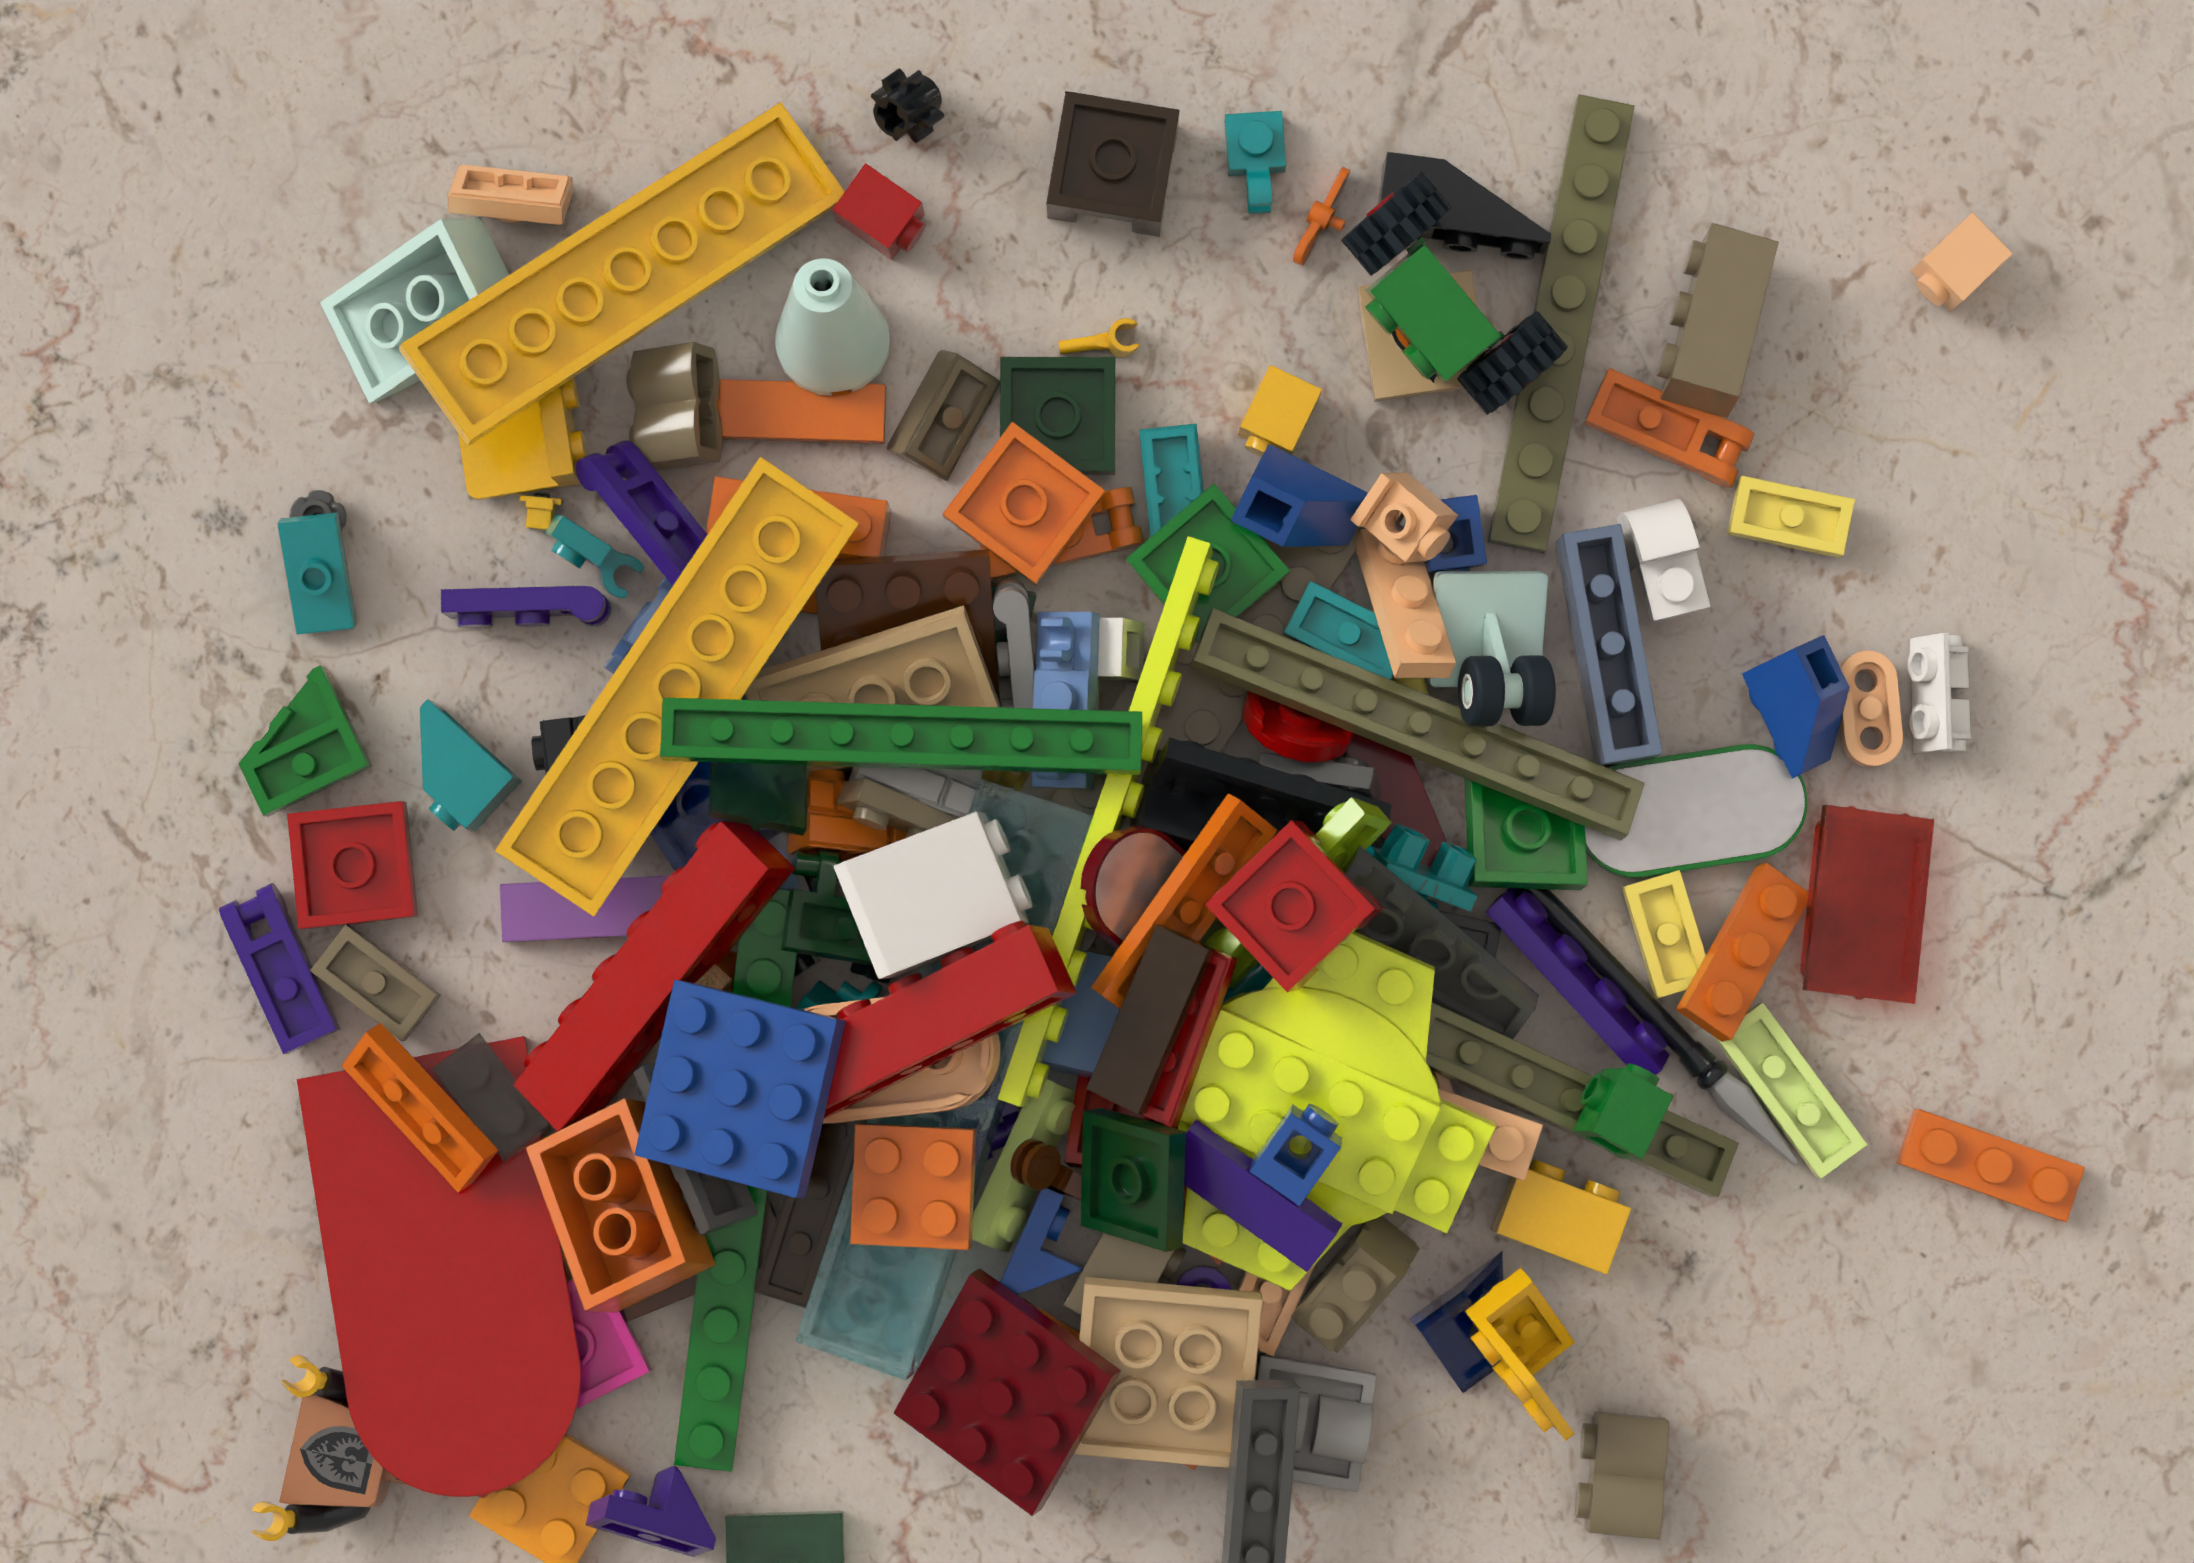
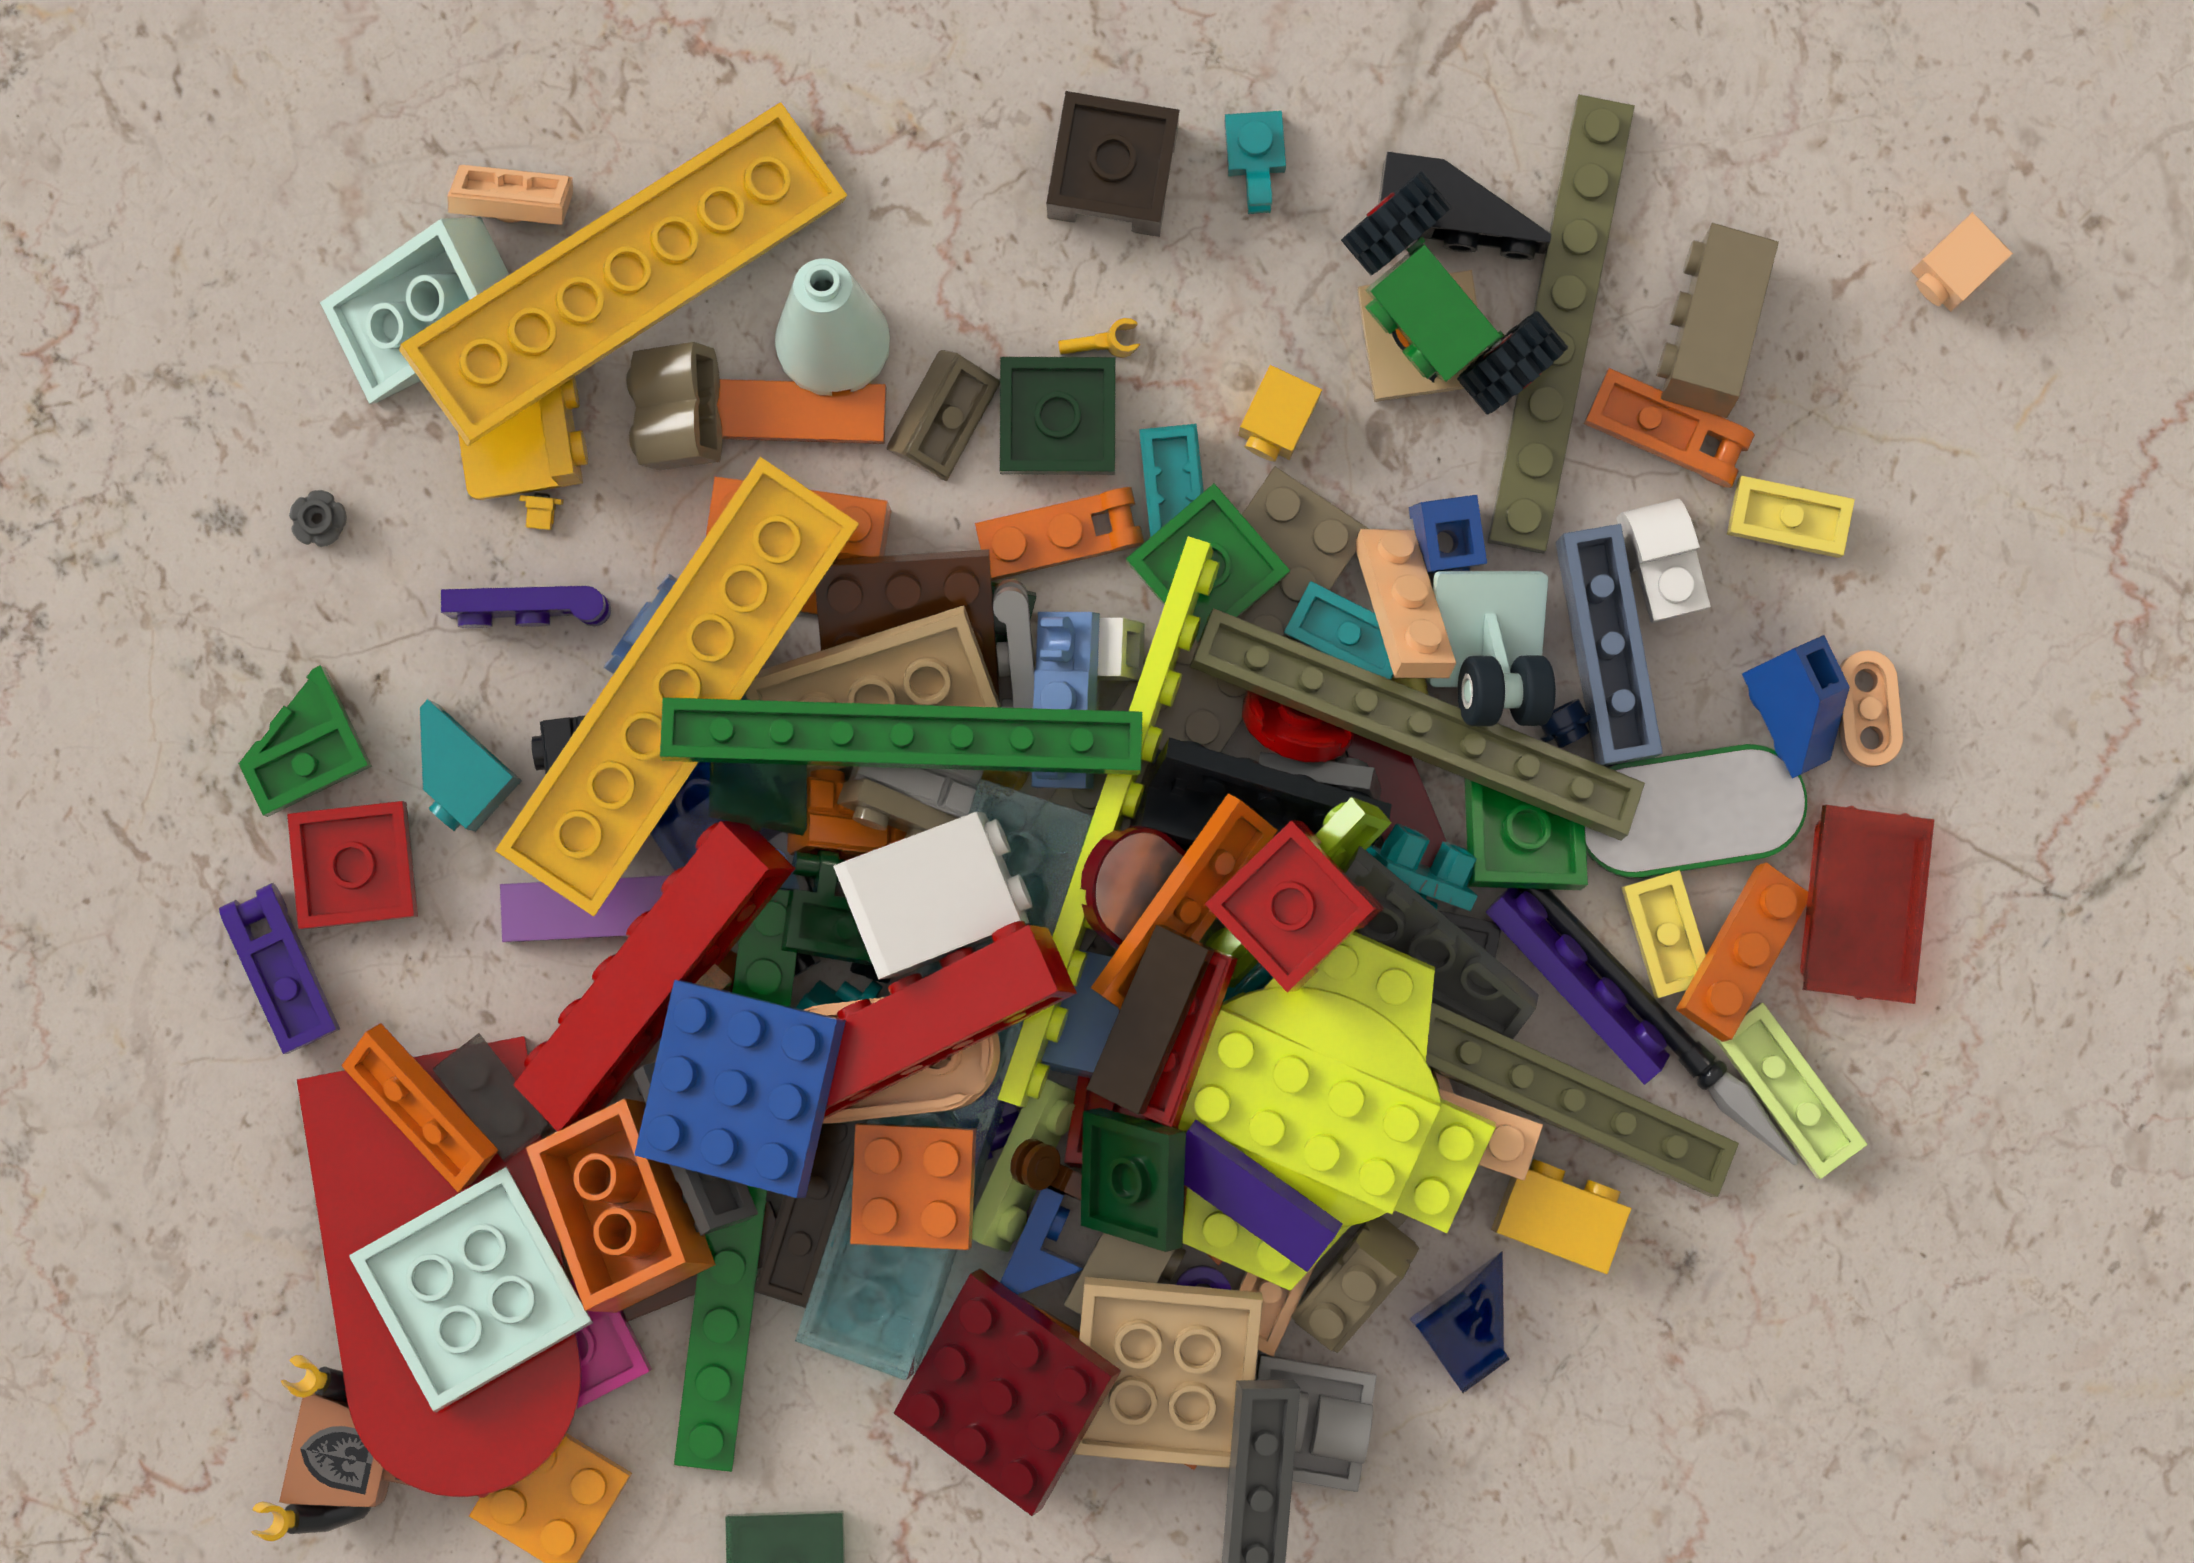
teal plate [277,512,357,635] -> none
dark tan plate [310,924,441,1041] -> none
teal plate [544,514,644,598] -> none
dark purple plate [576,440,708,586] -> none
dark purple slope [585,1466,716,1557] -> none
red brick [832,163,926,260] -> none
black gear [871,68,944,144] -> none
orange plate [942,422,1105,586] -> none
blue slope [1230,444,1368,547] -> none
blue brick [1250,1104,1342,1206] -> none
orange piece [1293,166,1351,266] -> none
light nougat brick [1350,473,1458,563] -> none
yellow bracket [1465,1267,1575,1441] -> none
green brick [1573,1063,1674,1159] -> none
dark tan brick [1575,1411,1669,1540] -> none
orange plate [1896,1109,2085,1222] -> none
white hinge [1907,633,1972,753] -> none
none -> light aqua plate [349,1167,593,1412]
none -> dark blue plate [1541,699,1591,748]

